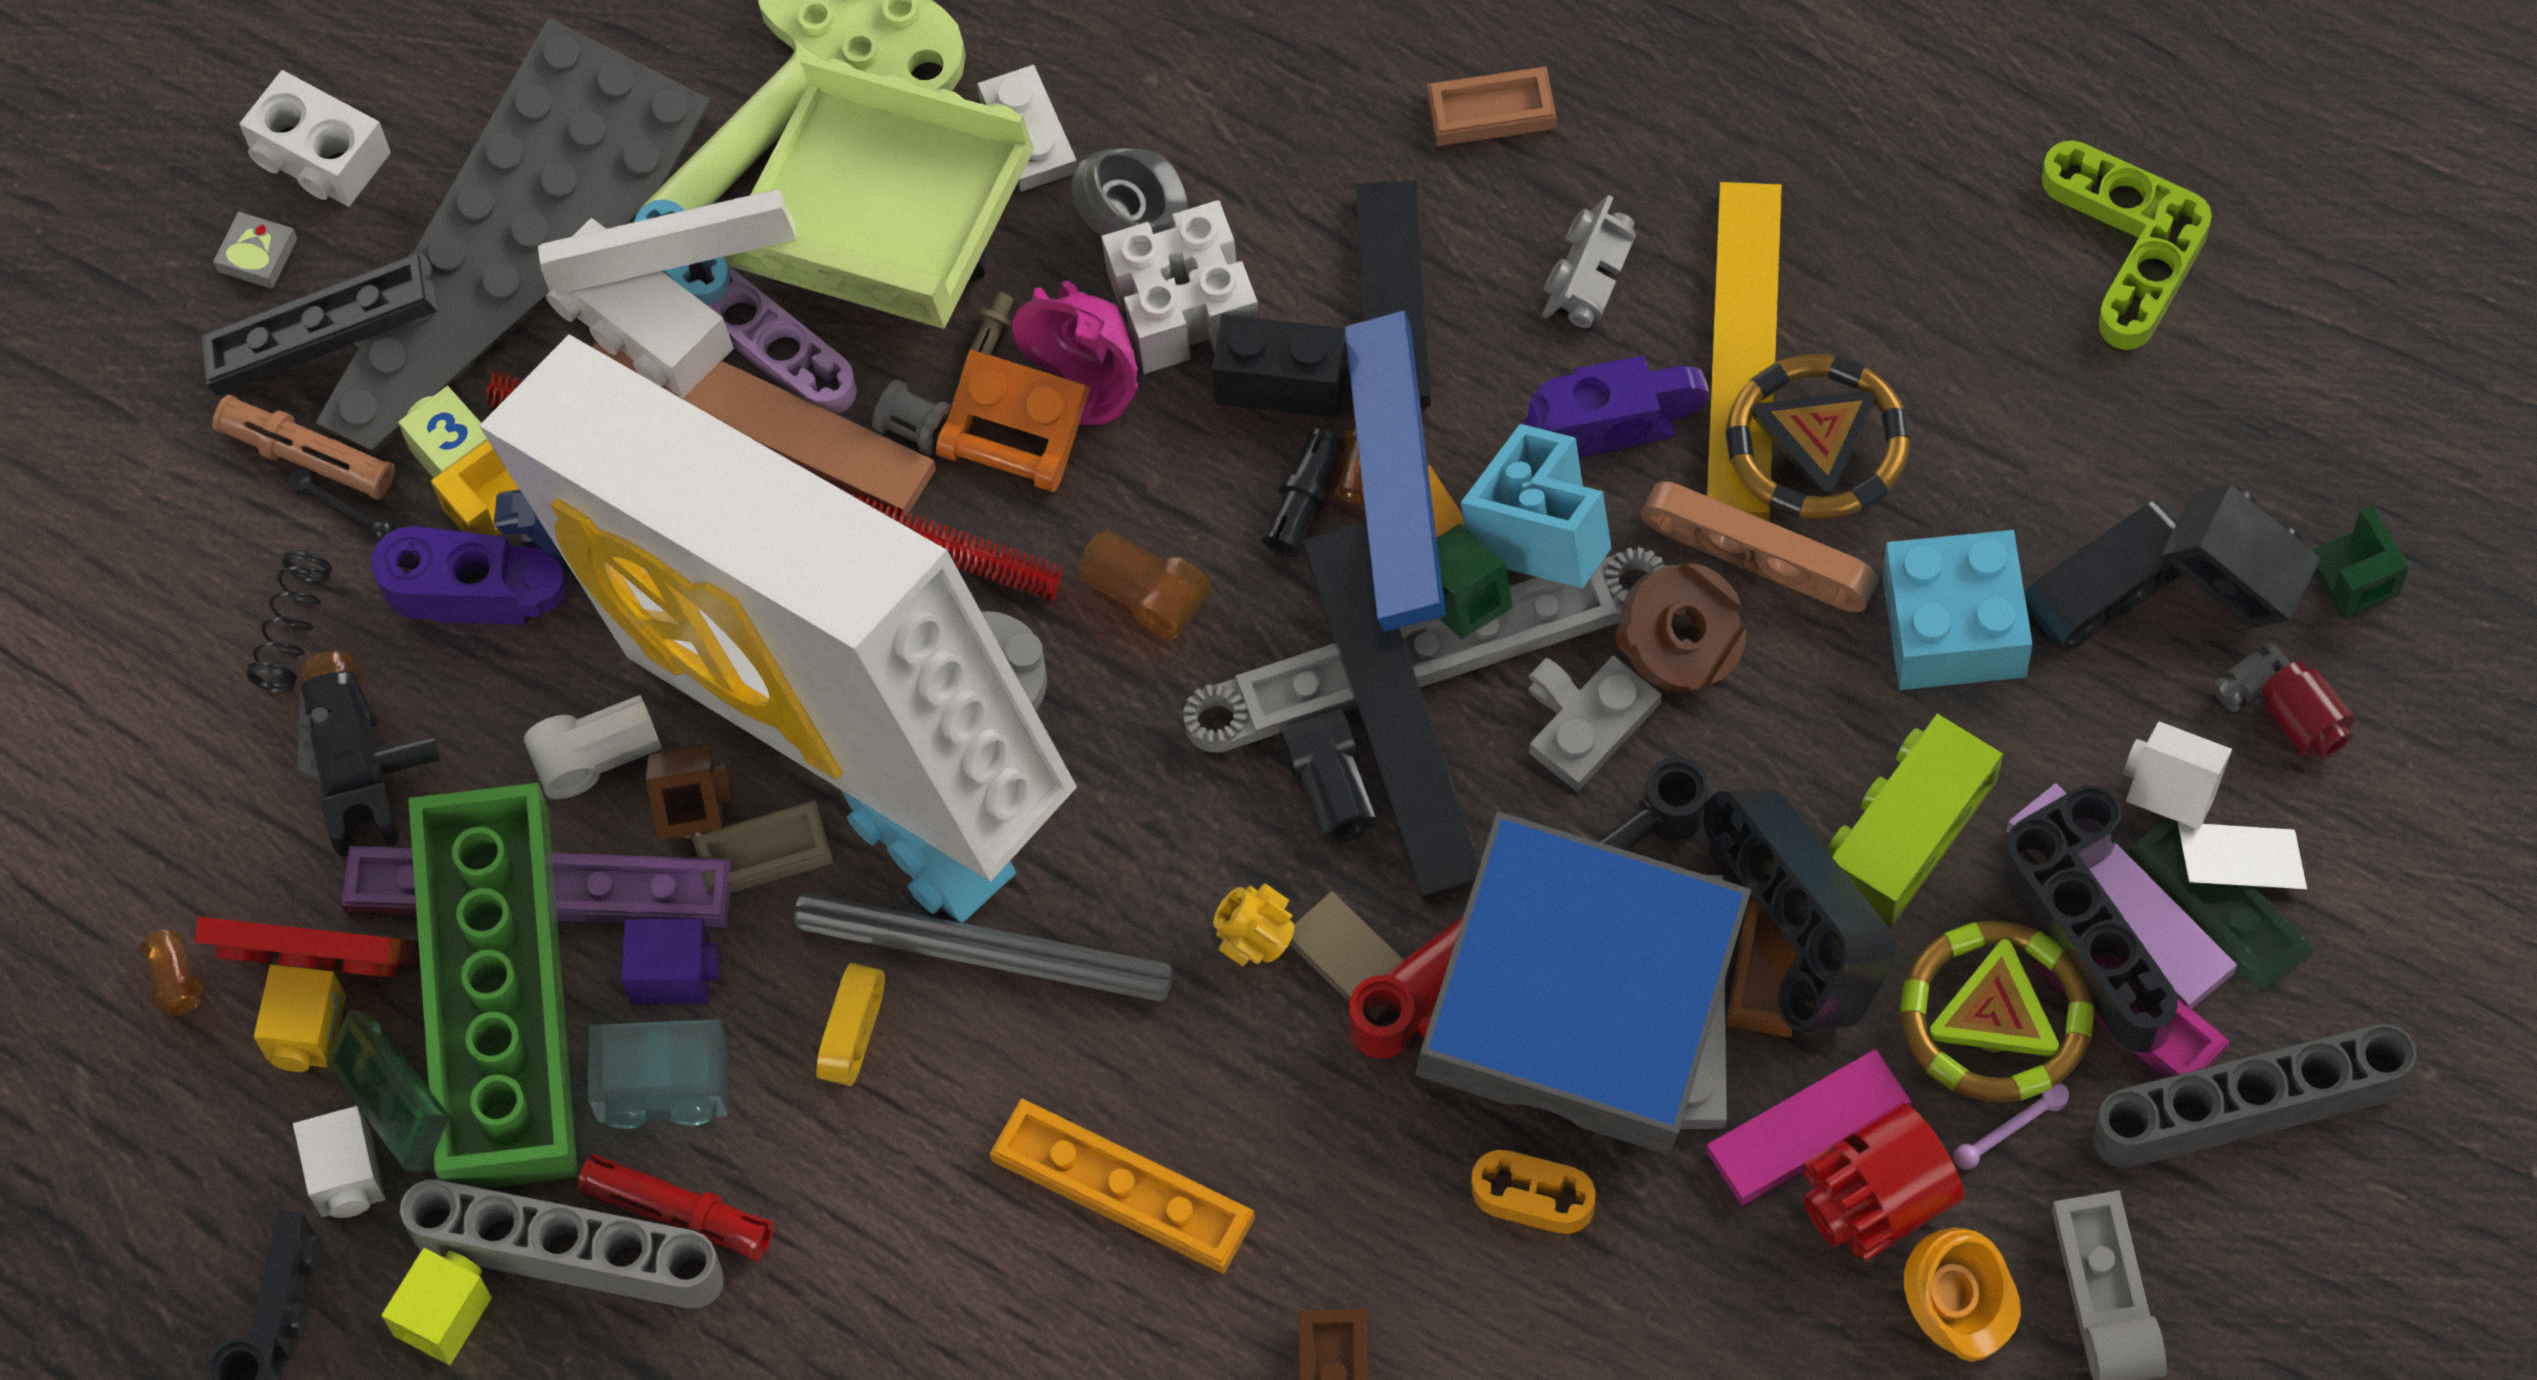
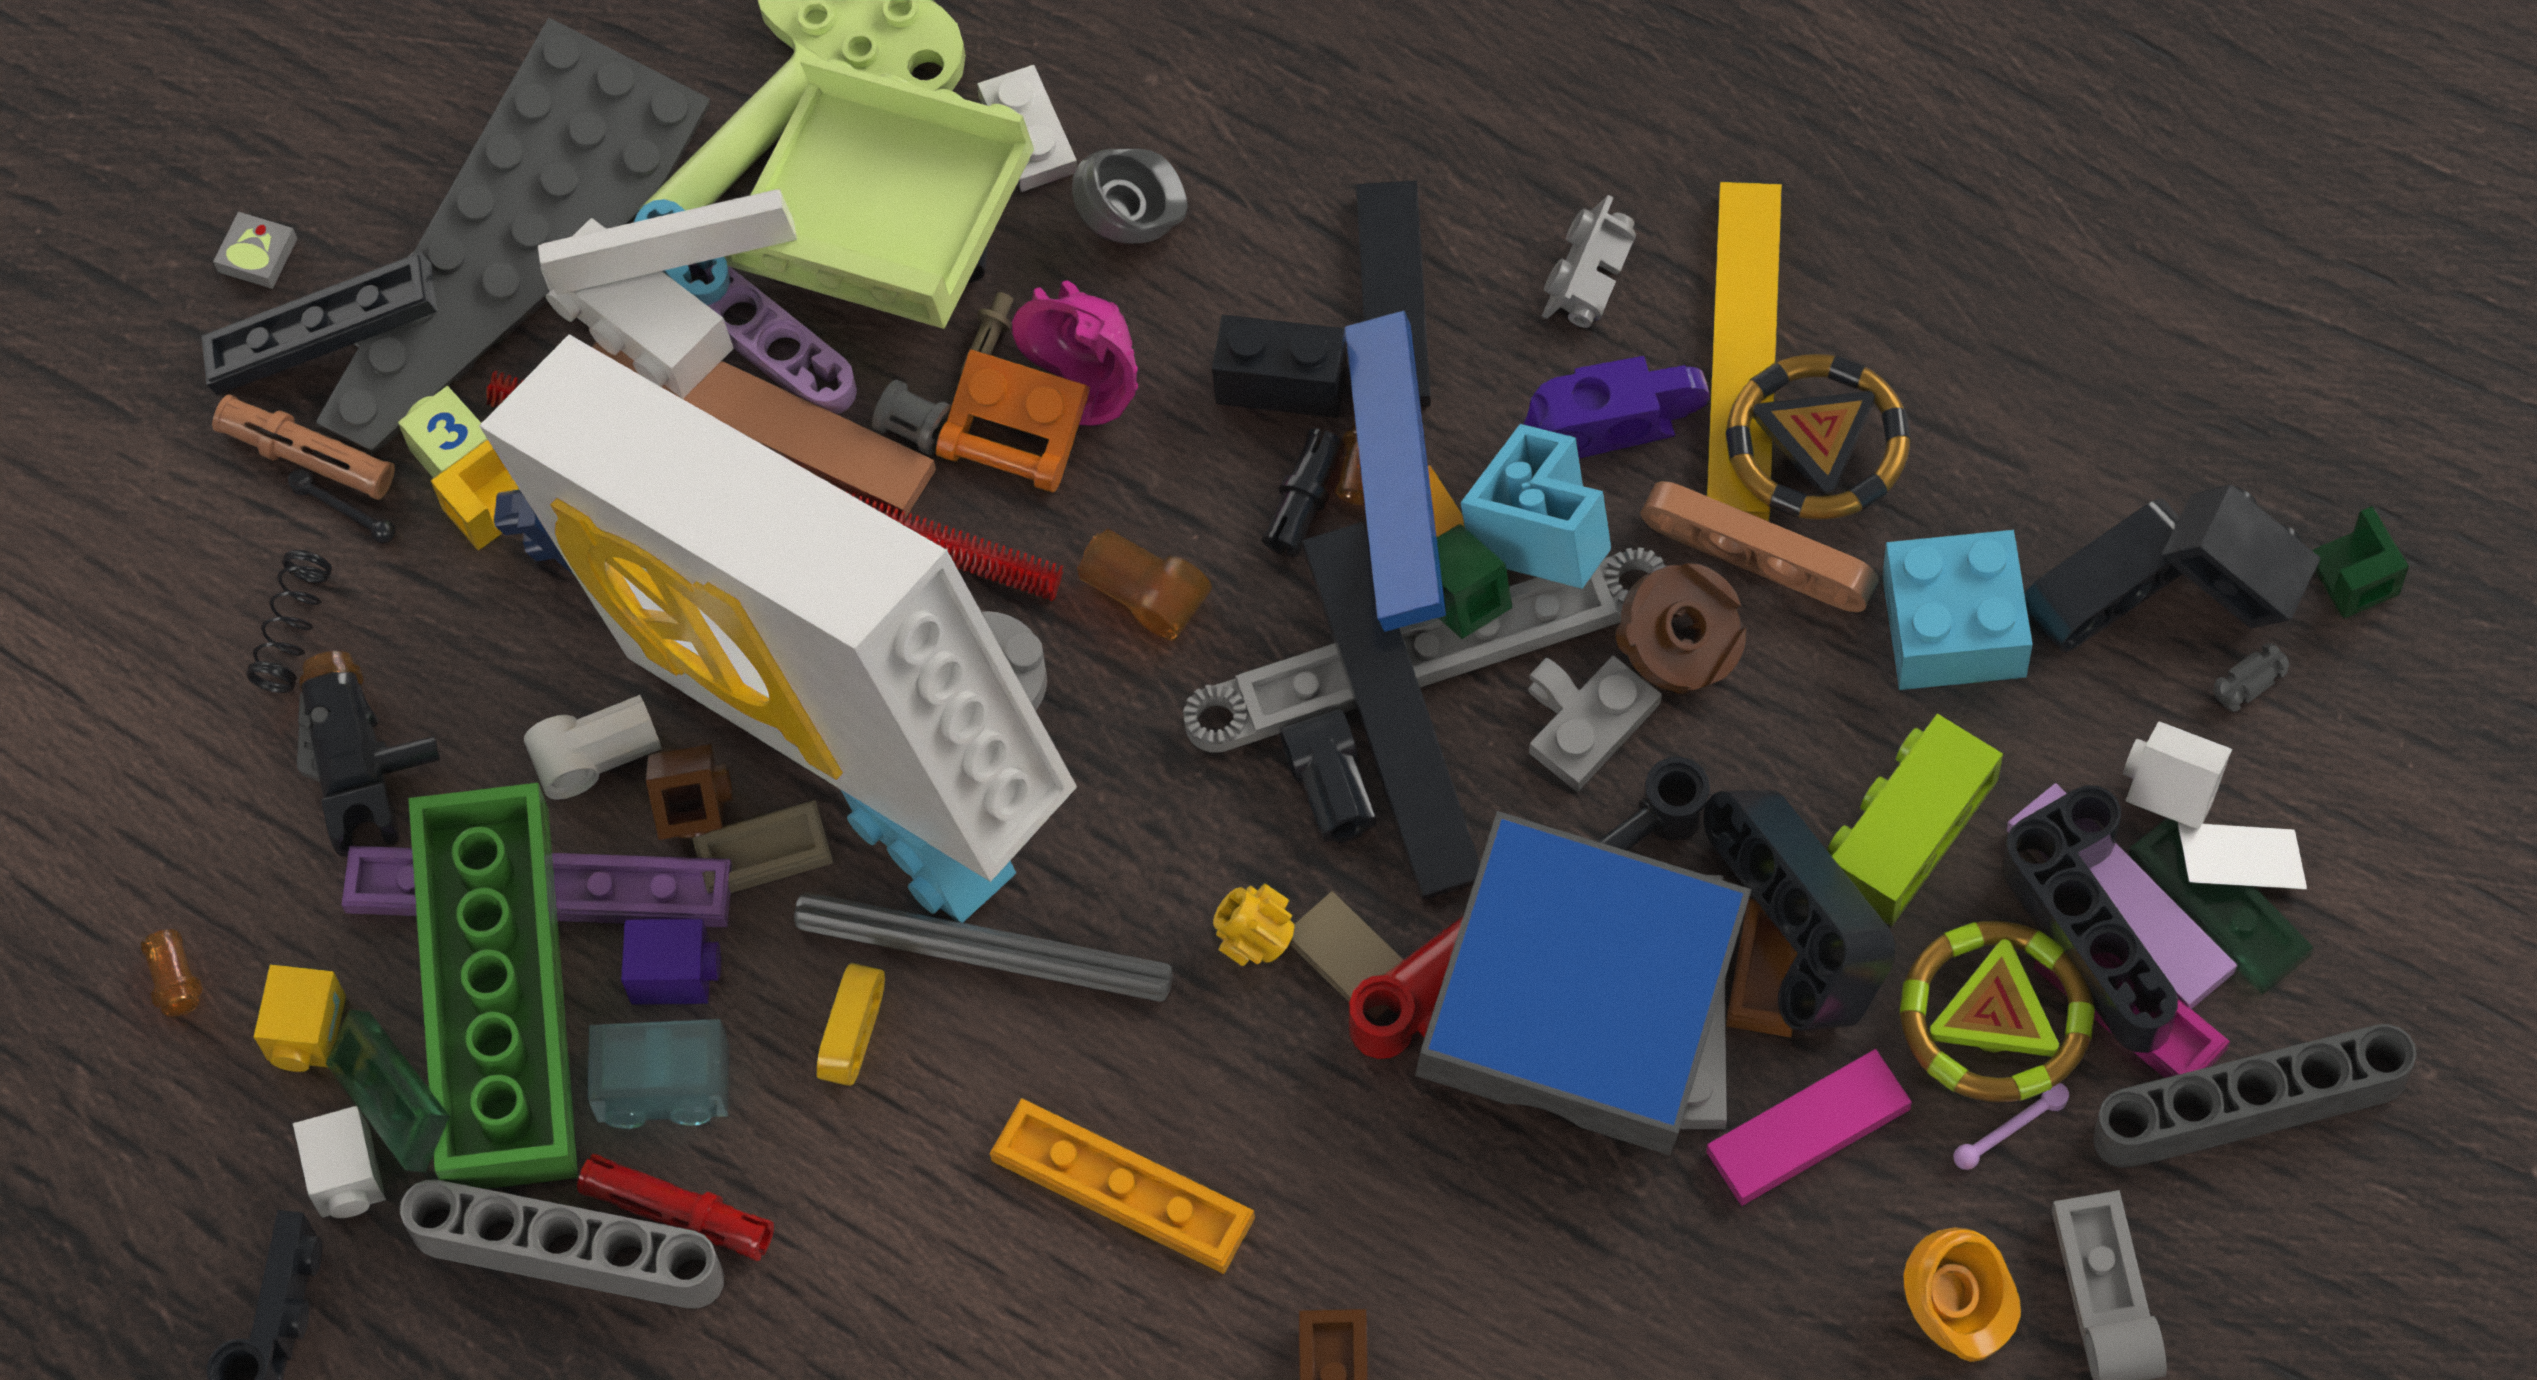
red plate [195,917,420,978] -> none
white brick [239,70,391,207] -> none
dark purple piece [371,526,567,625] -> none
neon yellow brick [381,1248,492,1366] -> none
white brick [1102,200,1259,374] -> none
nougat tile [1427,66,1557,146] -> none
light orange beam [1471,1150,1596,1234] -> none
red gear [1802,1102,1964,1262] -> none
lime beam [2042,140,2212,350] -> none
dark red brick [2261,661,2356,759] -> none

